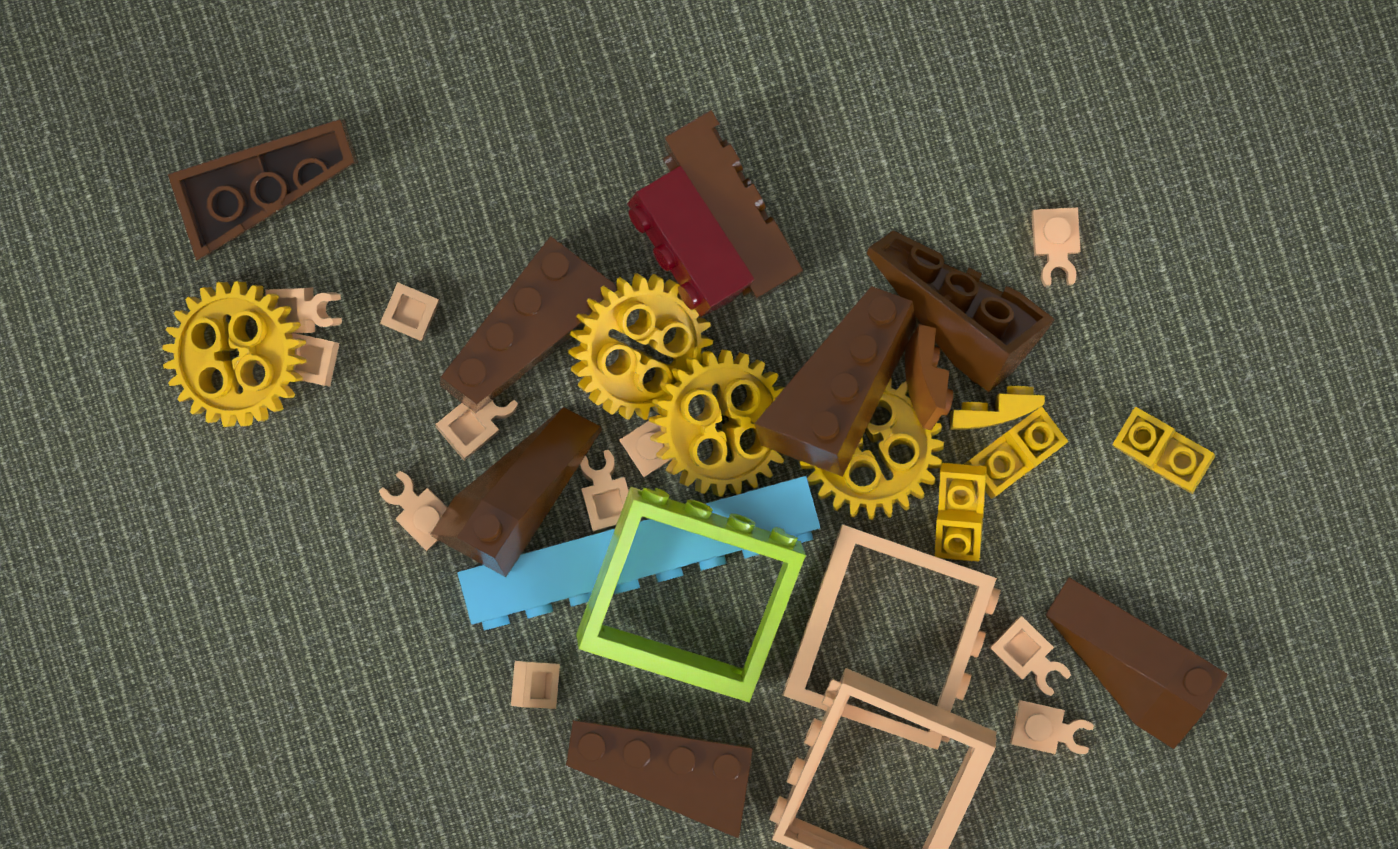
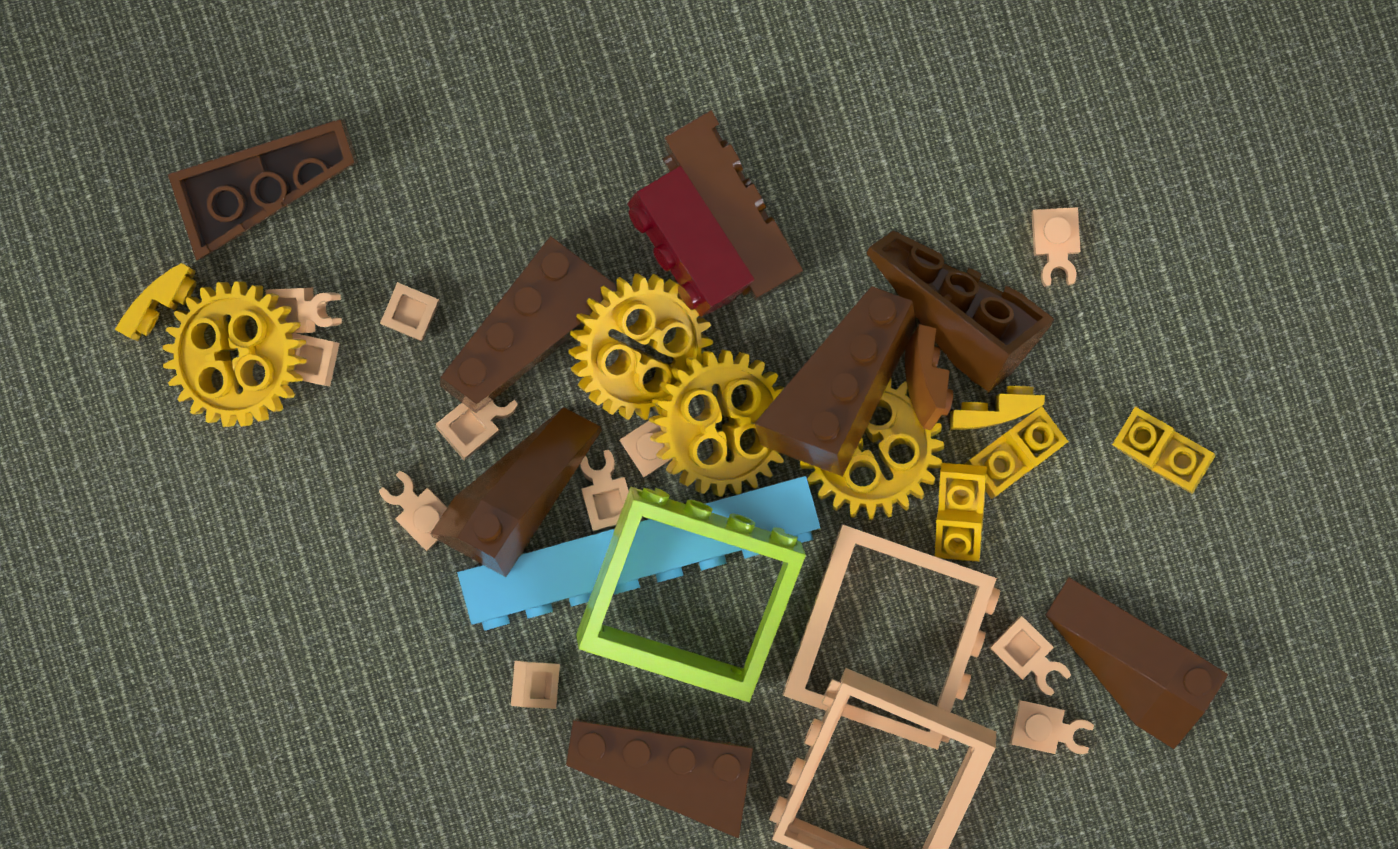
none -> yellow slope [115,263,197,341]

